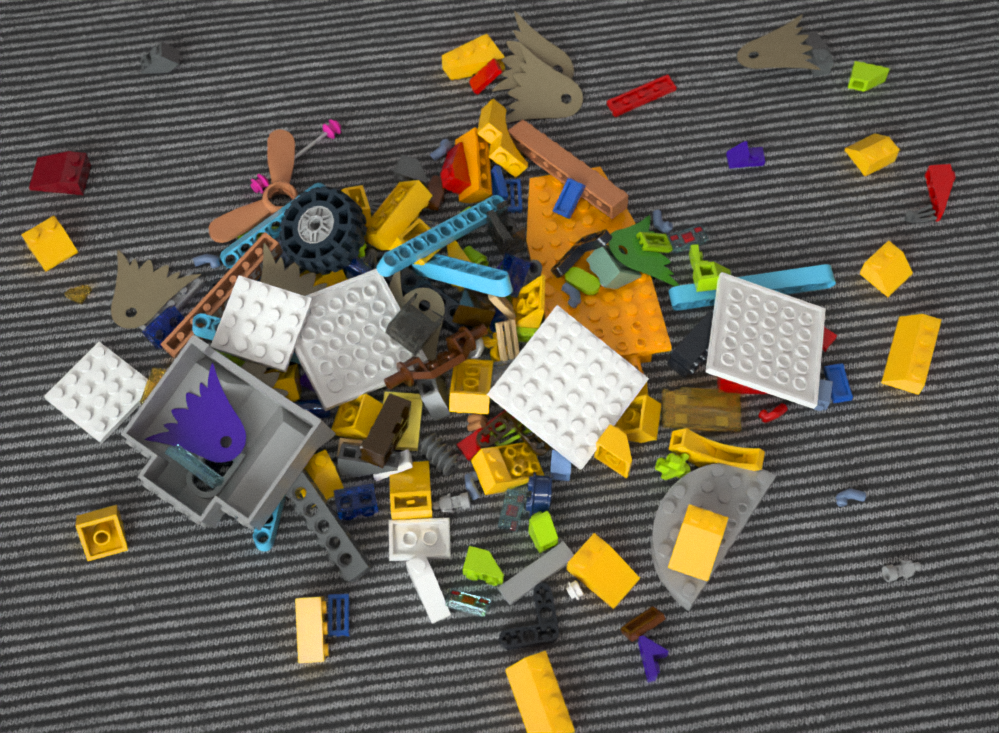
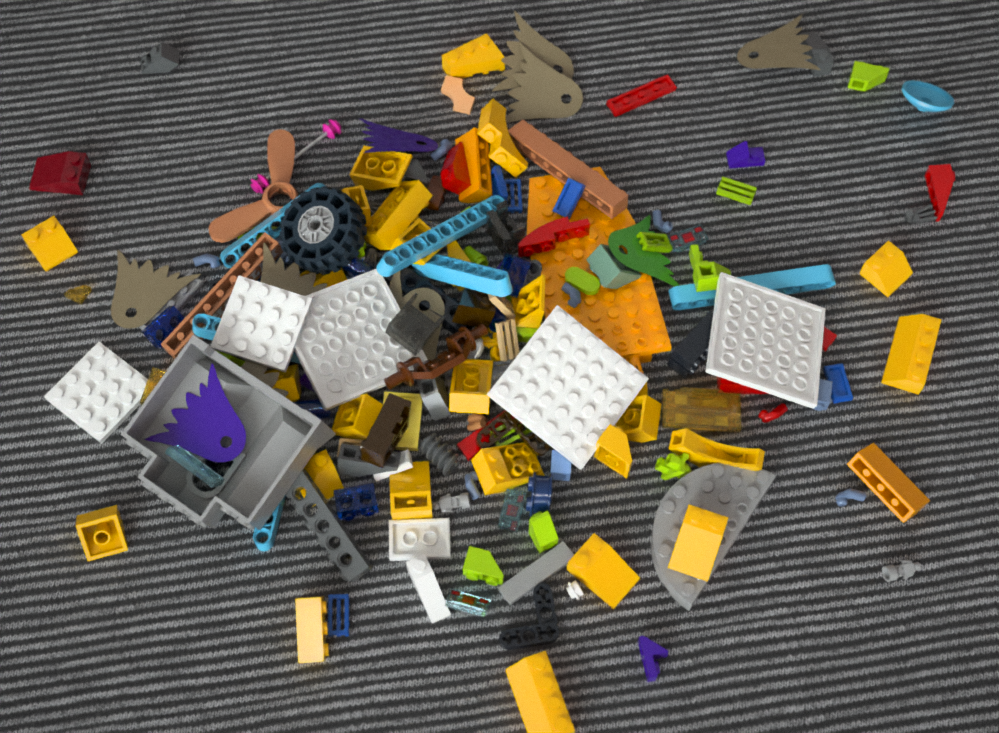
red tile [469,58,503,95] -> none
black beam [551,229,612,278] -> none
reddish brown tile [620,606,666,642] -> none
yellow slope [845,134,899,176] -> none
none -> yellow slope [349,146,413,190]
none -> dark purple piece [359,118,438,153]
none -> light nougat tile [441,75,475,115]
none -> red slope [518,216,590,257]
none -> lime tile [716,176,757,205]
none -> light orange brick [847,443,930,523]
none -> medium azure dish [902,80,954,112]

